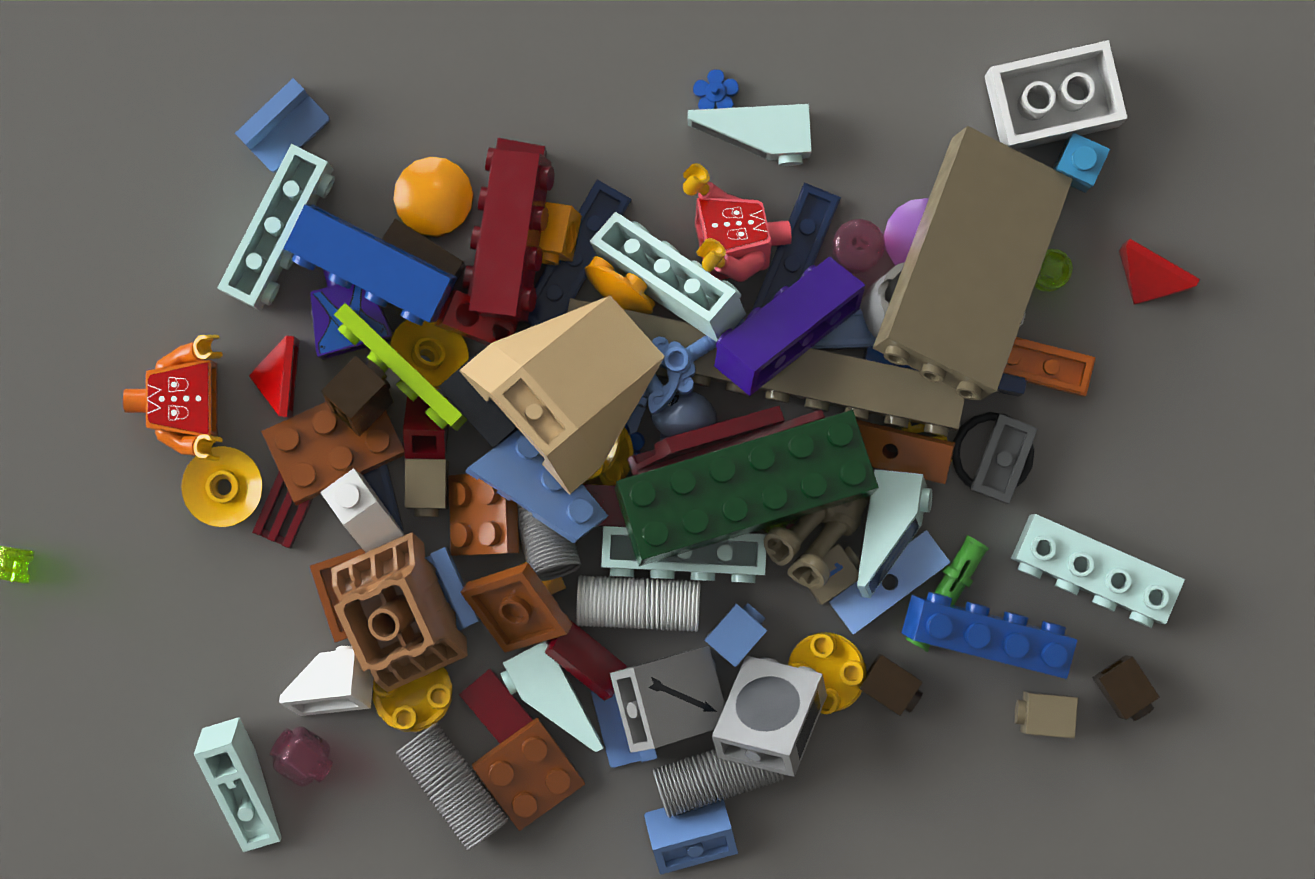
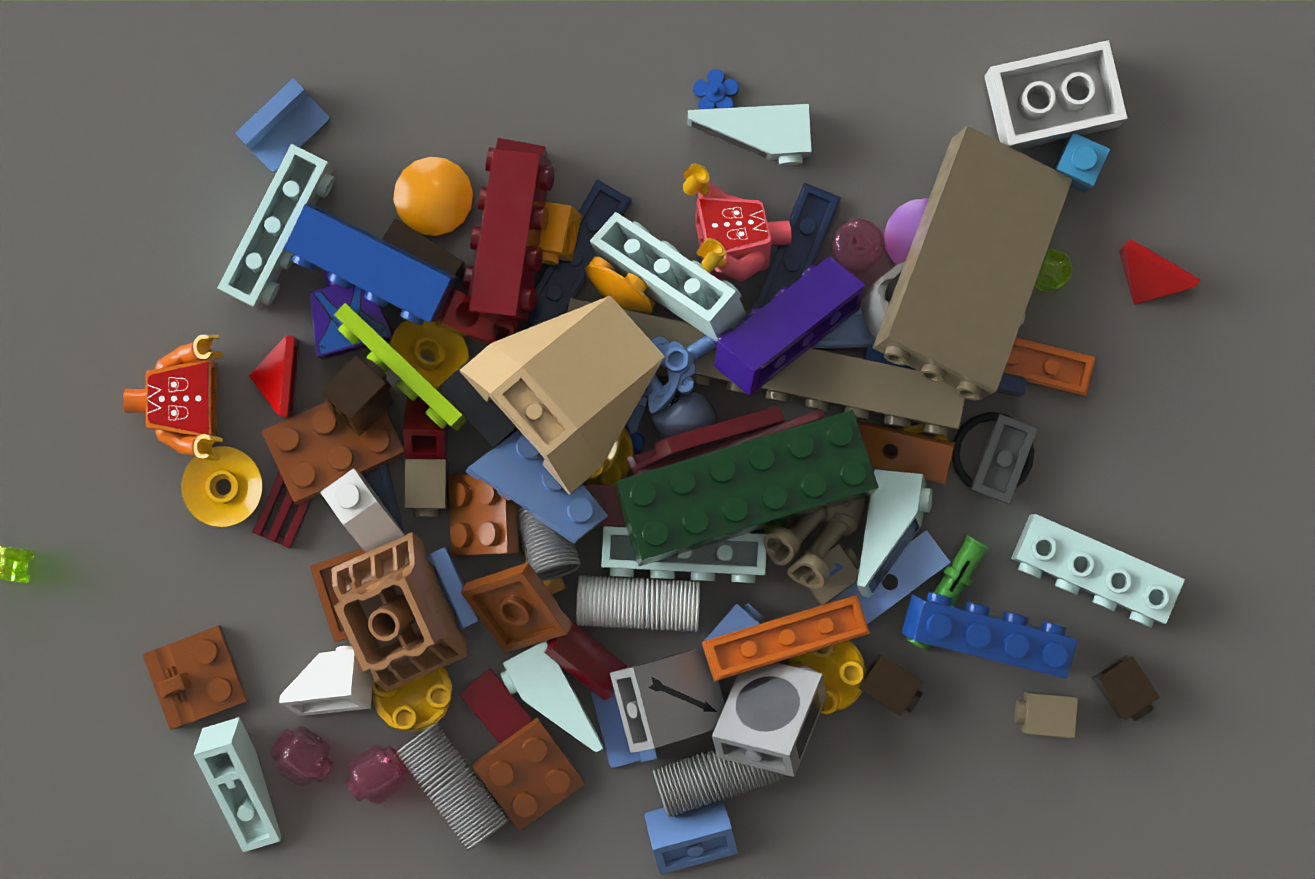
none -> dark orange hinge [142,625,249,730]
none -> clear pink head [346,744,408,805]
none -> orange tile [702,595,870,682]

